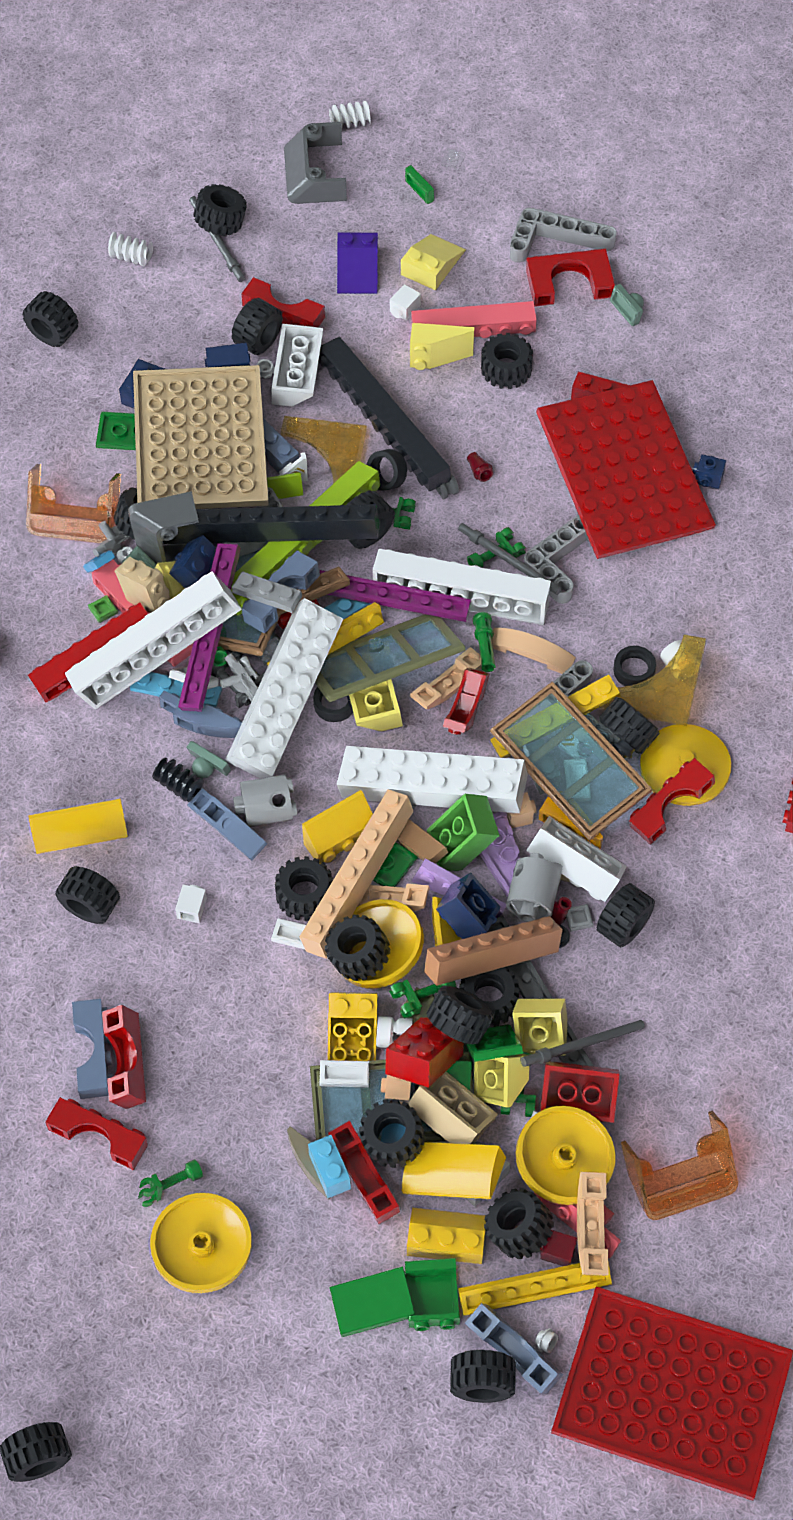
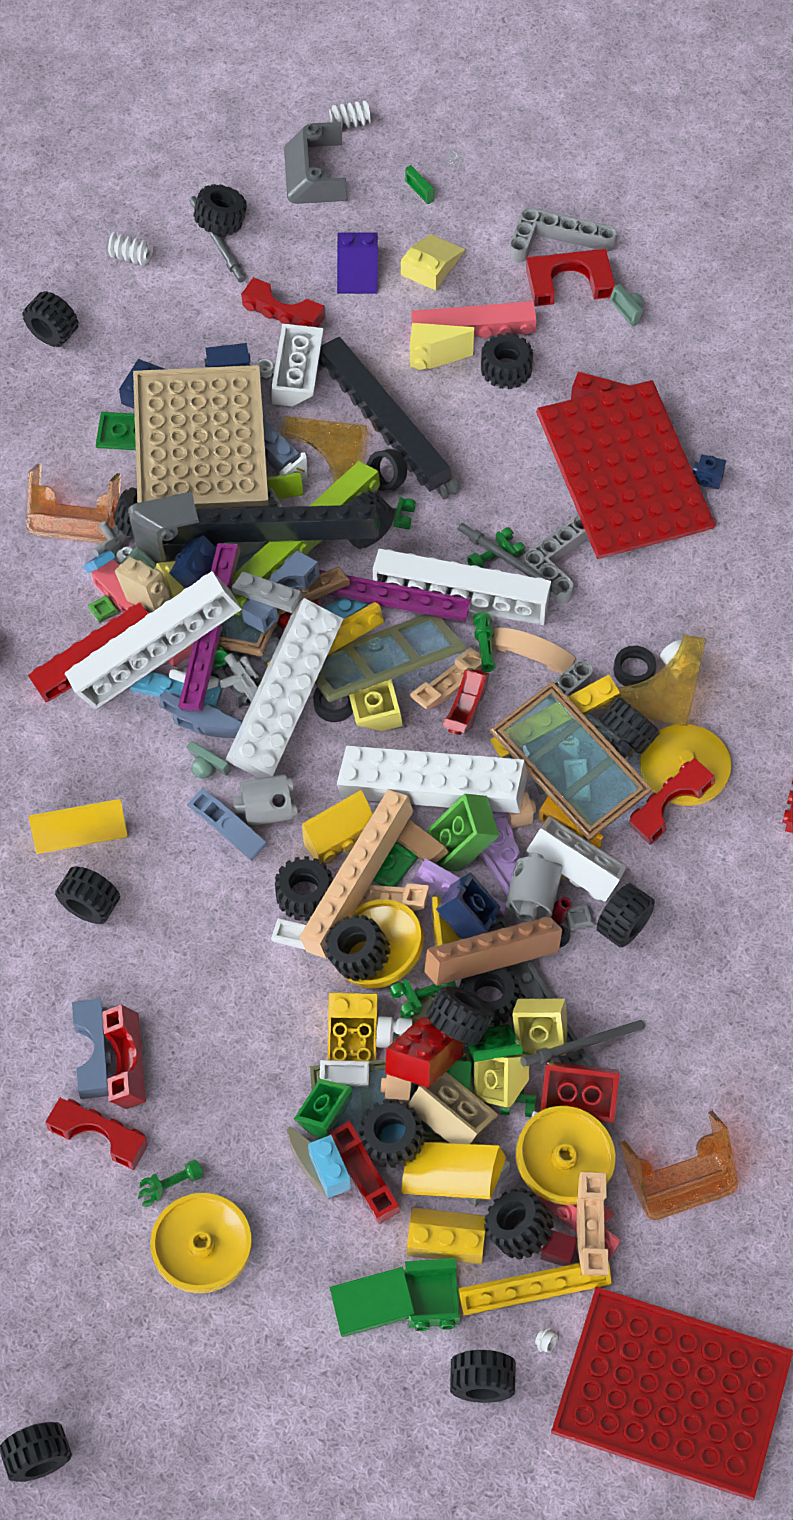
black piece [152,758,204,802] -> none
white brick [175,885,207,923] -> none
black tyre [231,297,283,355] -> none
white brick [390,284,421,321] -> none
sand blue arch [465,1303,564,1394] -> none
dark red cone [467,452,493,482] -> none
none -> green slope [294,1079,353,1138]

